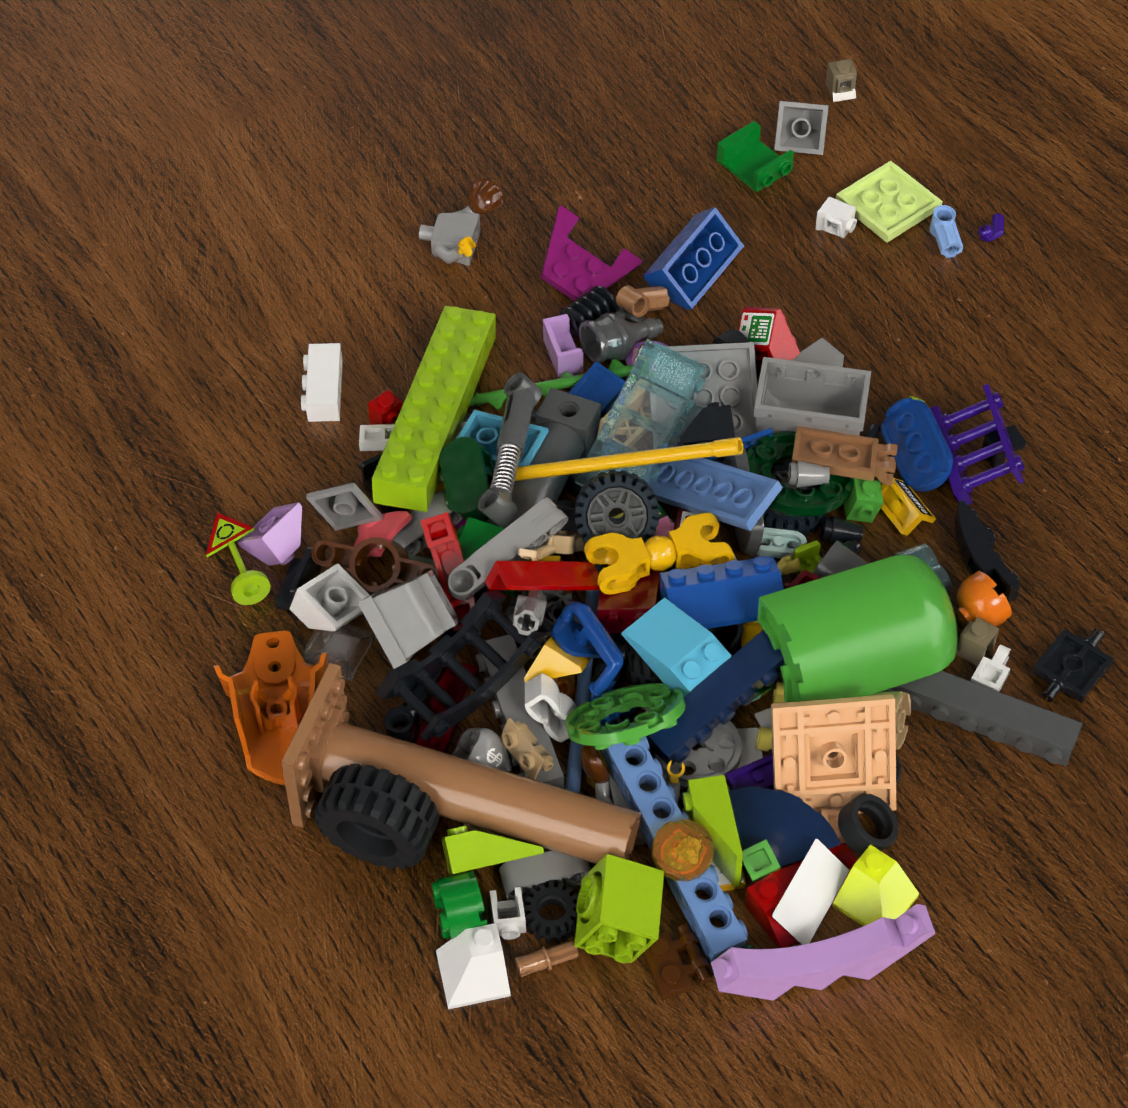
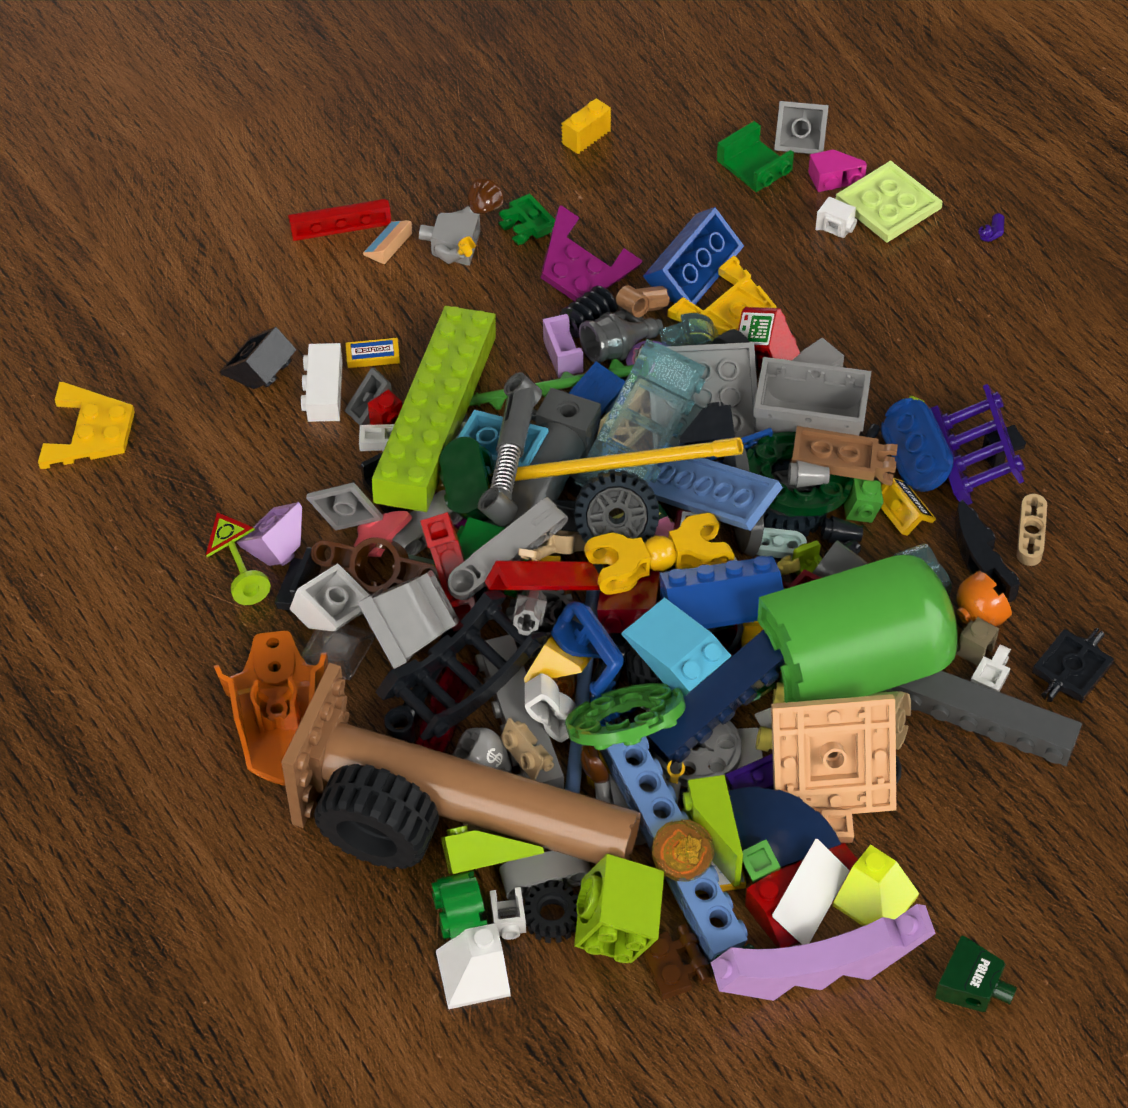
medium nougat axle [515,941,579,977] -> none
dark tan window [826,59,857,102] -> none
black tyre [838,794,898,854] -> none
light blue piece [929,205,963,258] -> none
none -> yellow wing [38,382,135,469]
none -> black slope [220,327,297,389]
none -> red fence [288,199,391,241]
none -> dark grey slope [344,367,392,425]
none -> tile [345,338,400,368]
none -> light nougat slope [363,220,412,264]
none -> green plate [498,193,555,245]
none -> yellow brick [561,98,611,154]
none -> clear light blue brick [659,313,719,347]
none -> yellow wing [668,256,777,335]
none -> dark pink slope [808,149,867,192]
none -> dark green torso [935,935,1018,1012]
none -> tan beam [1017,494,1047,566]

